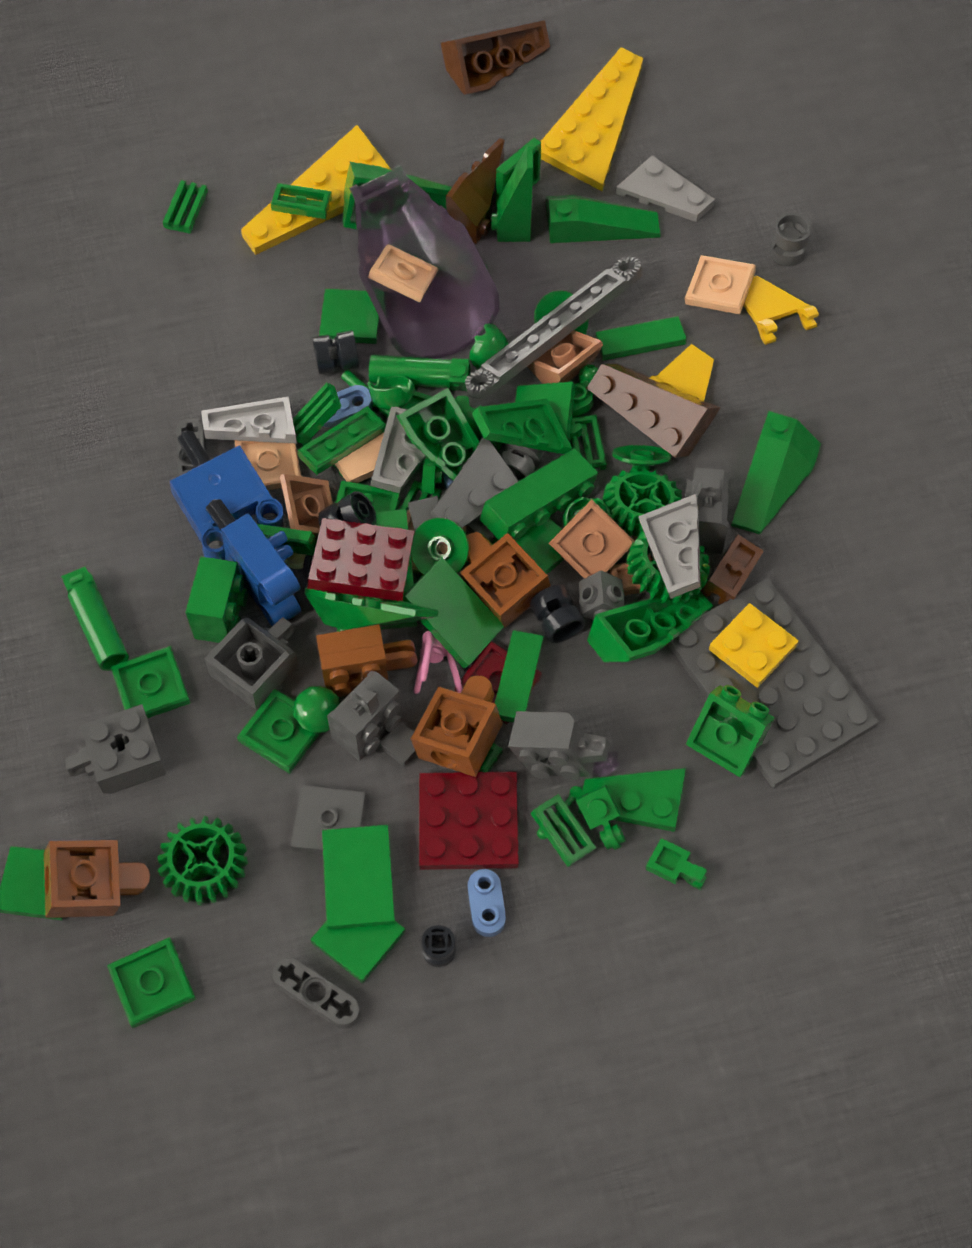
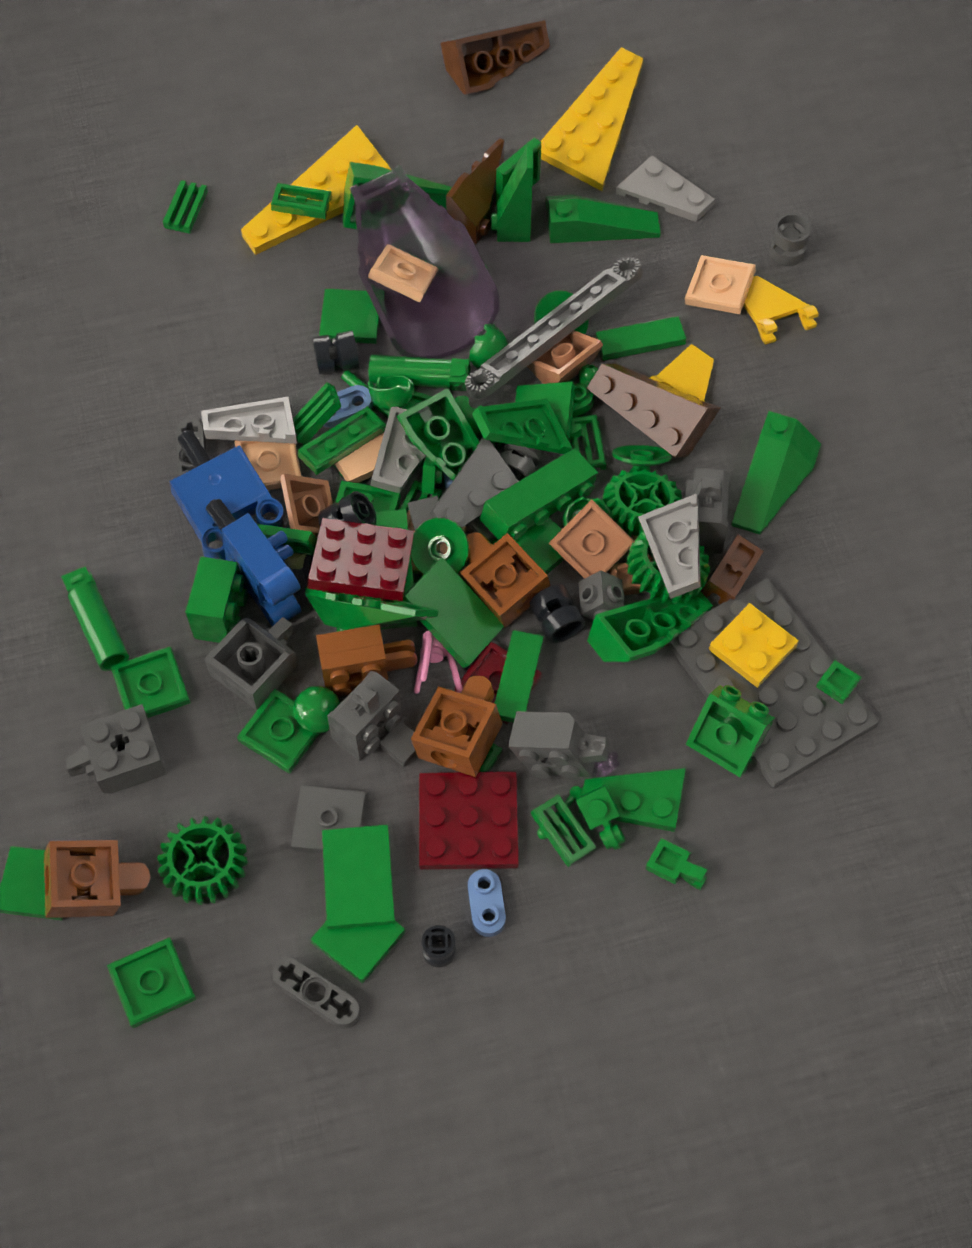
none -> green tile [816,660,862,705]

